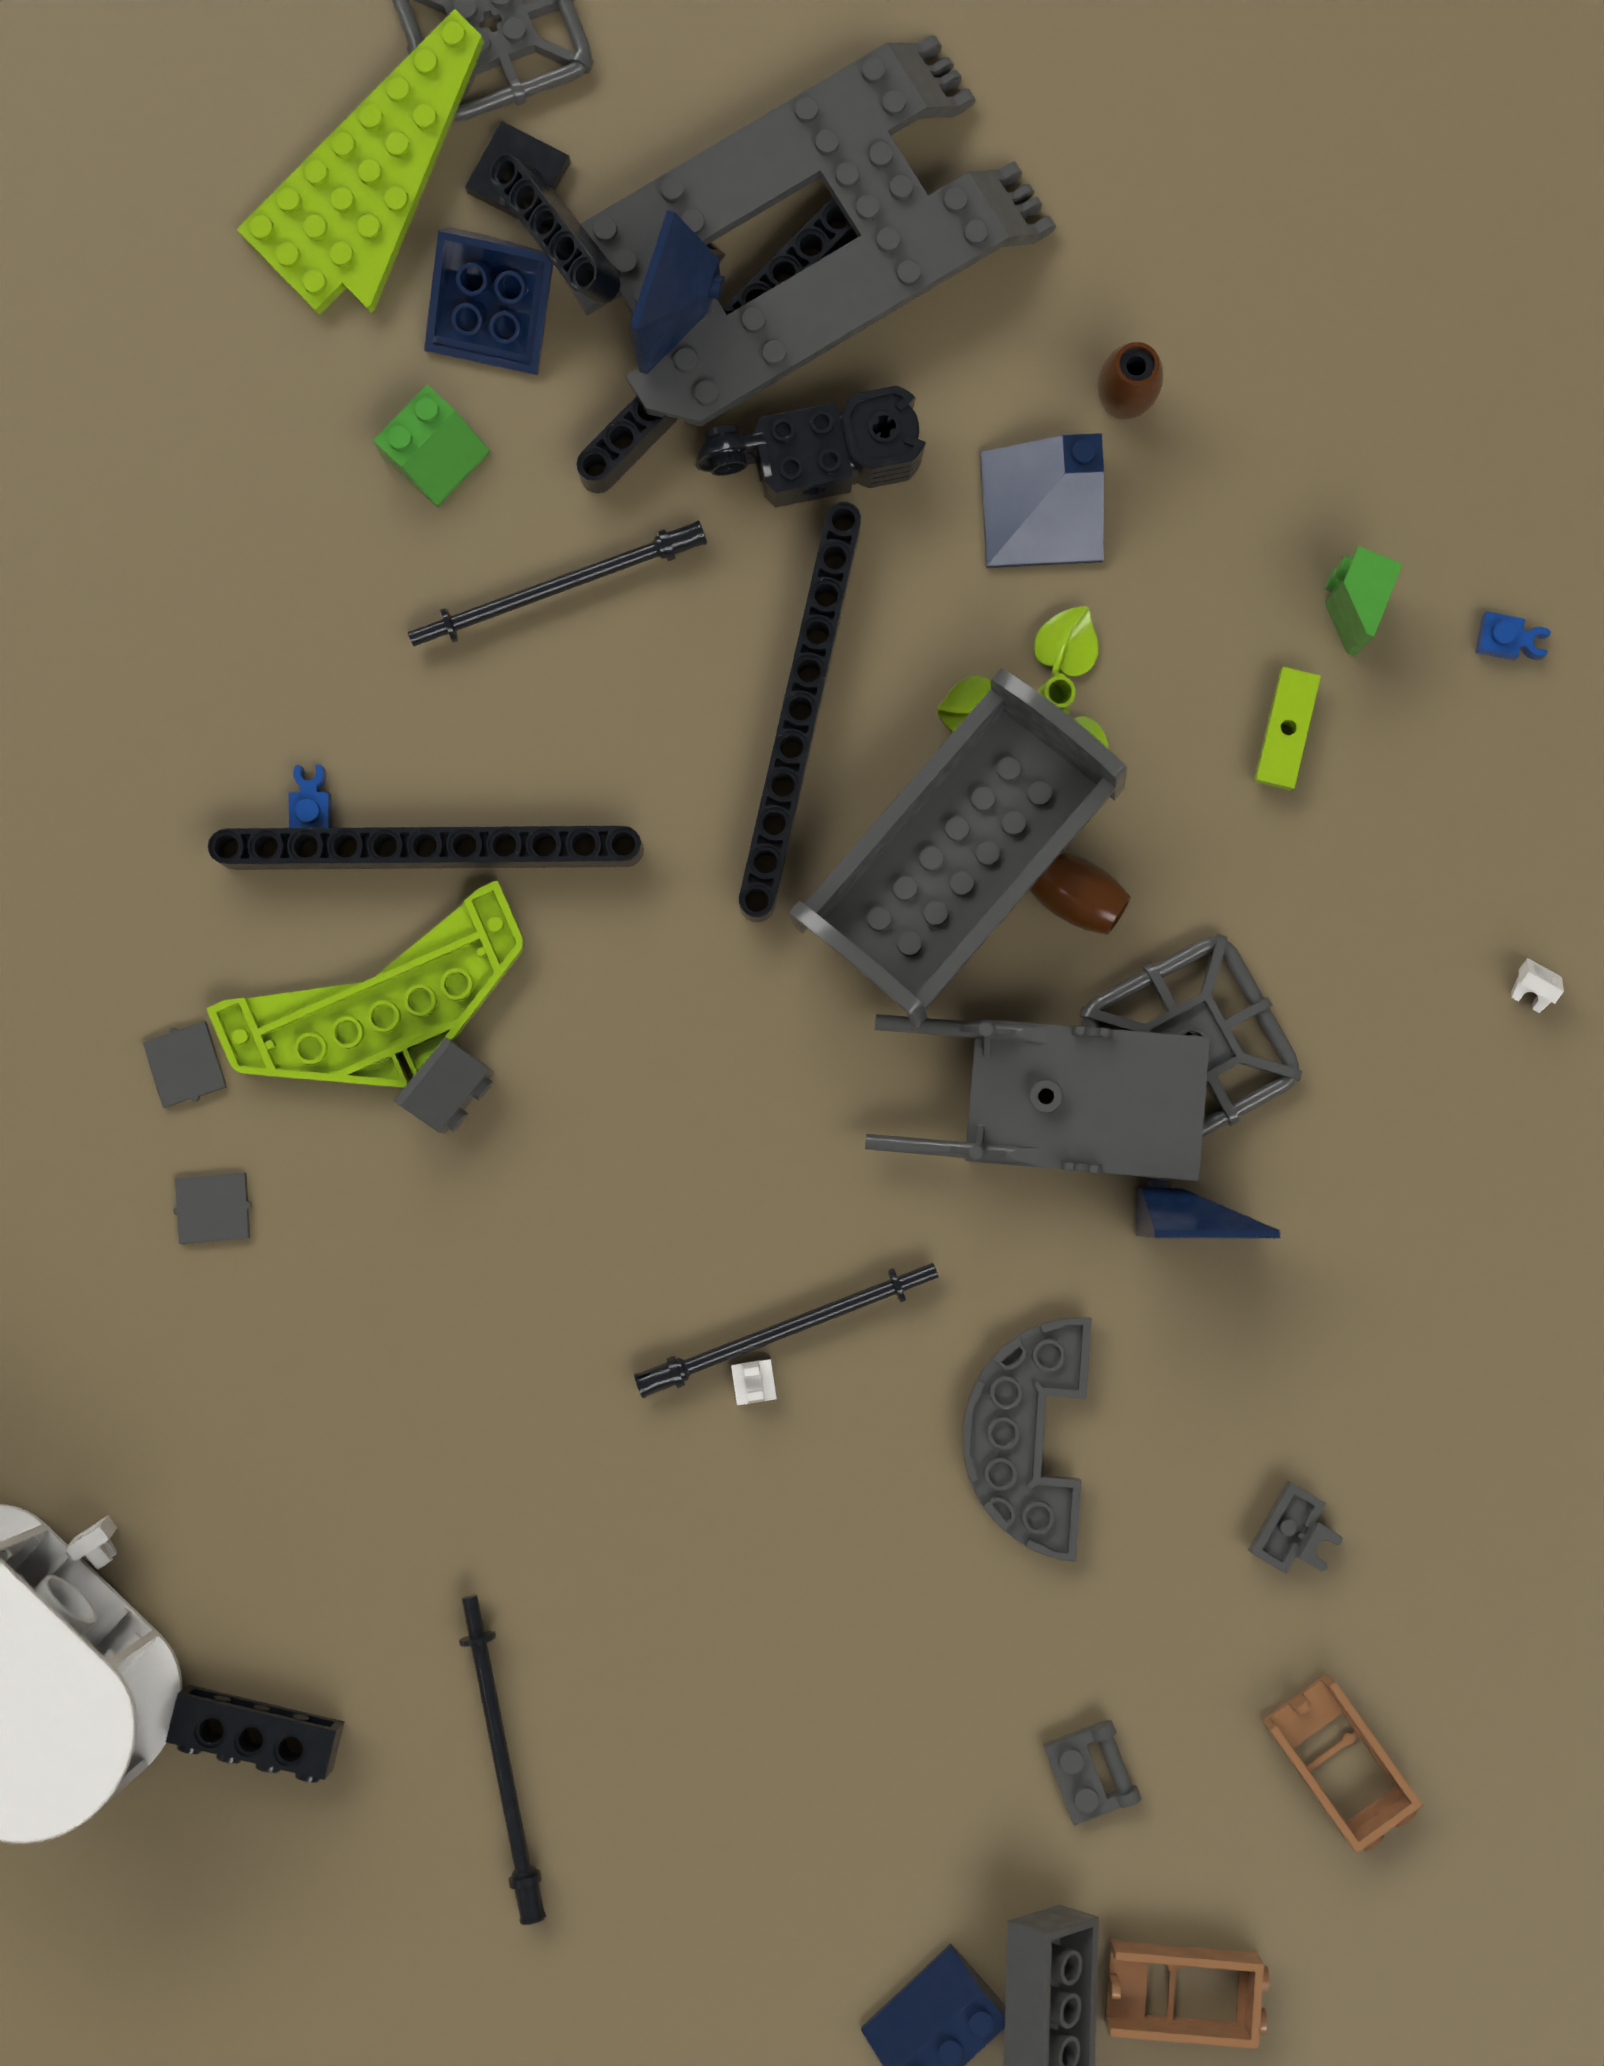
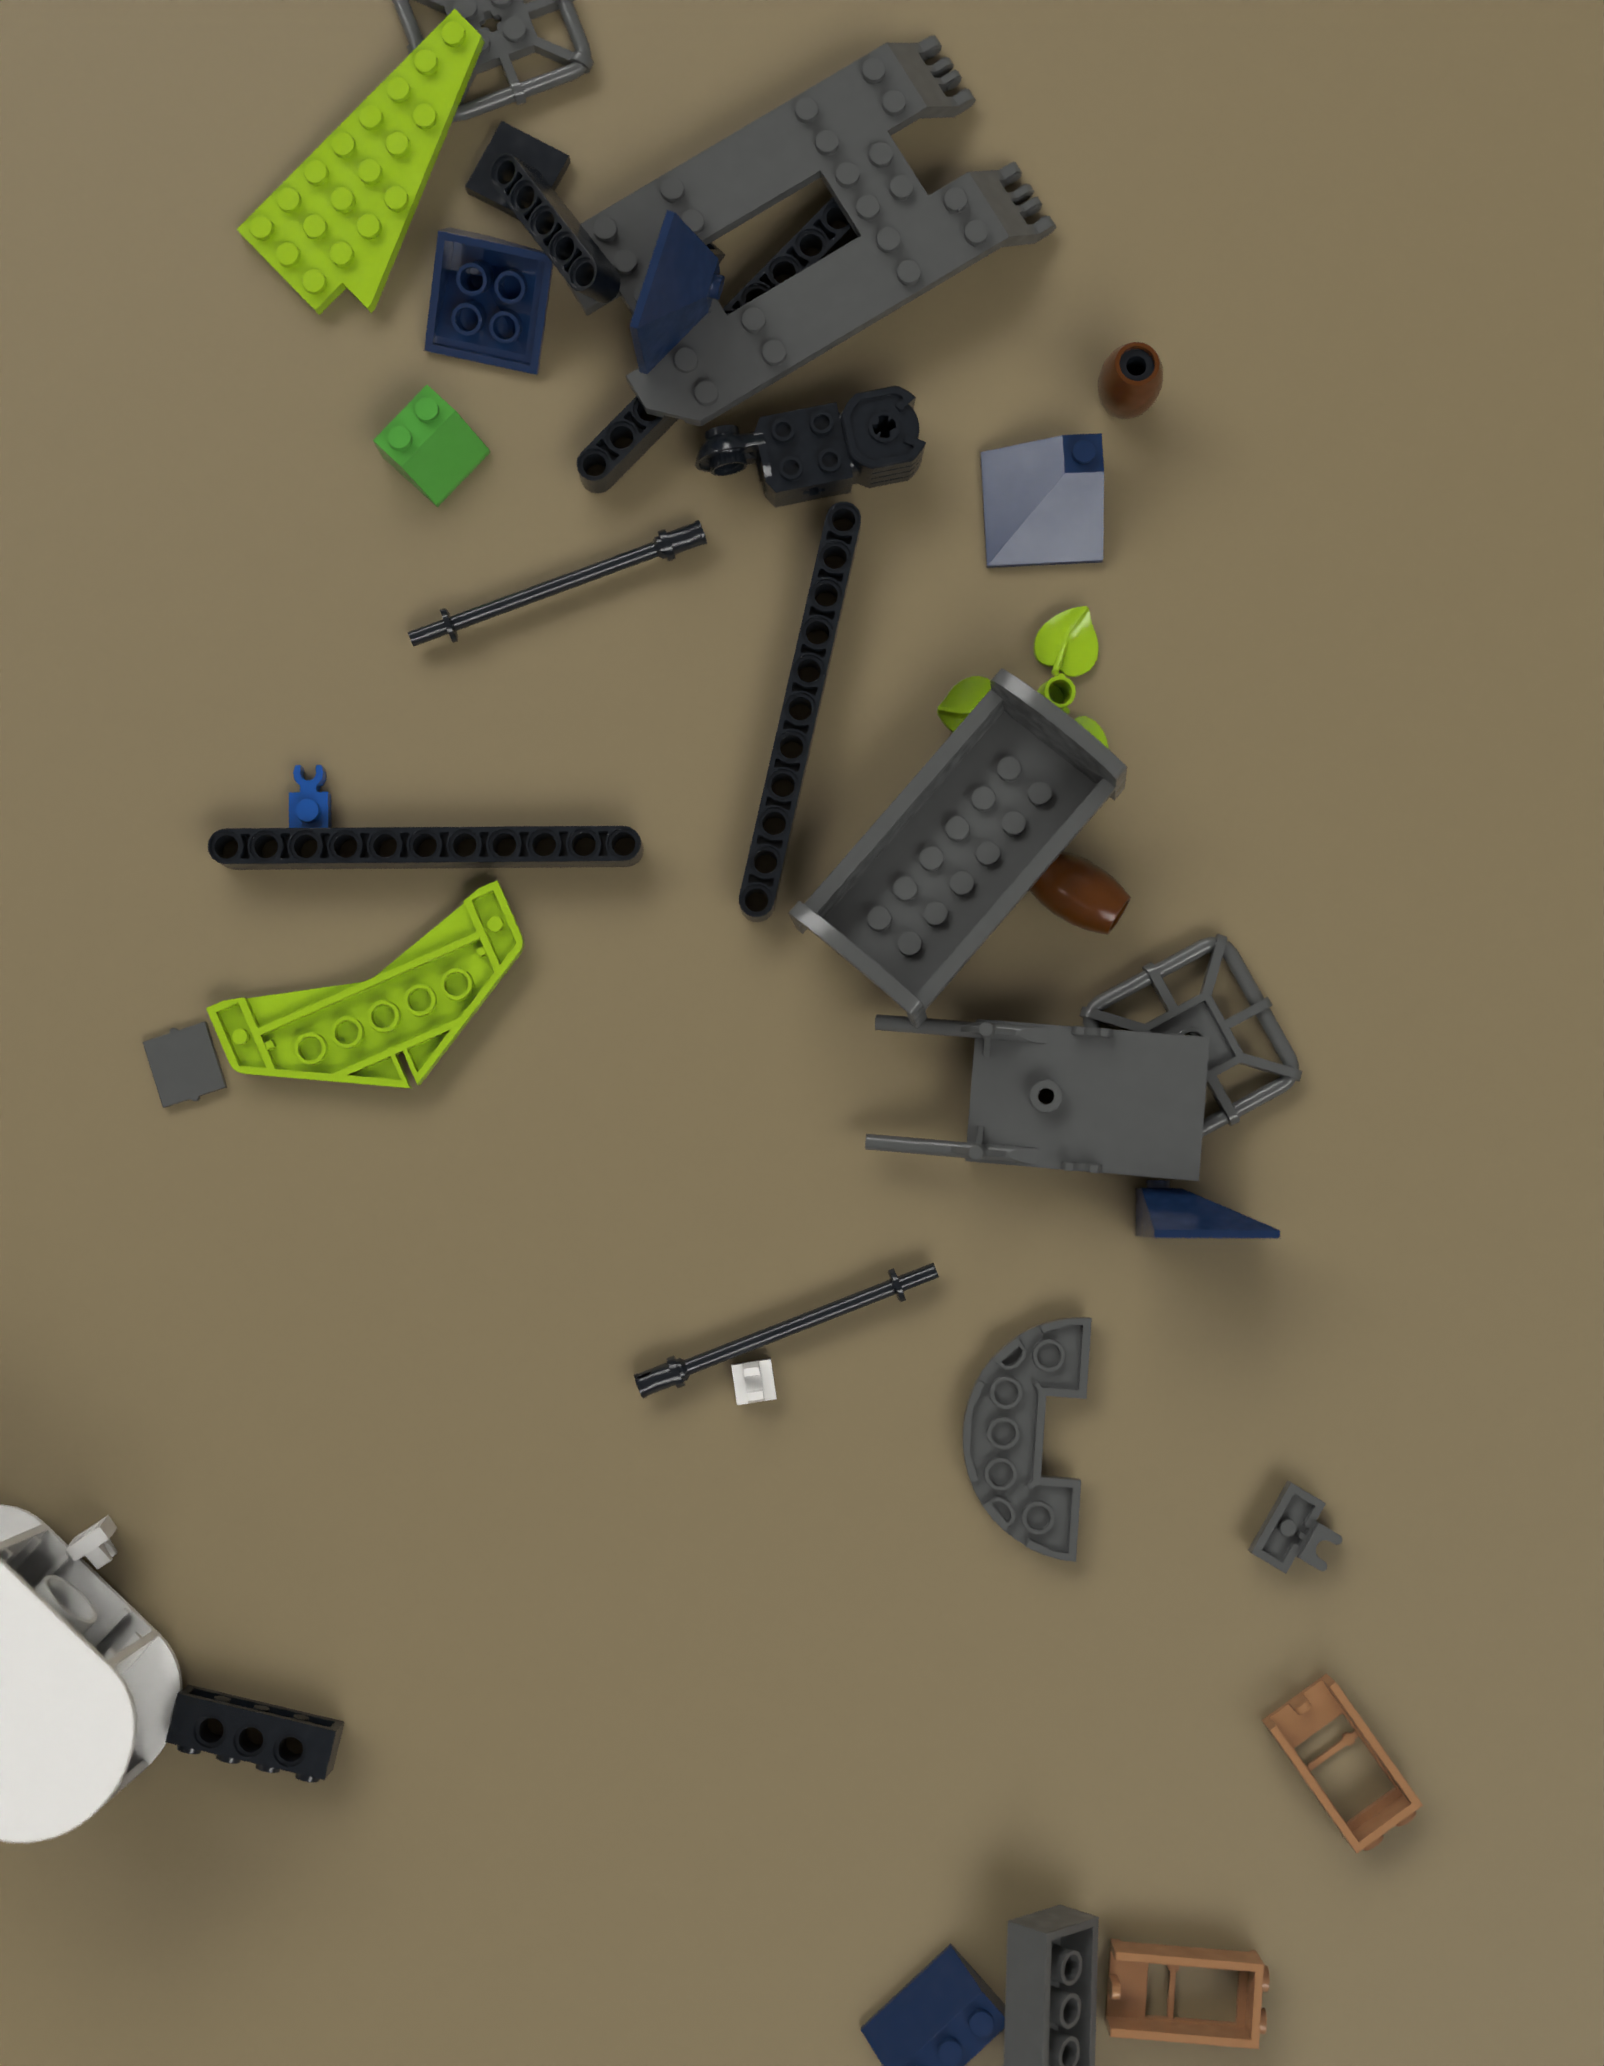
dark grey piece [173,1173,252,1244] -> none
dark grey slope [394,1037,494,1134] -> none
black bar [459,1595,546,1925] -> none
dark grey plate [1043,1720,1142,1826] -> none
lime tile [1253,667,1321,791] -> none
bright green slope [1324,546,1403,656] -> none
blue plate [1475,611,1551,660] -> none
white tile [1511,958,1564,1013] -> none

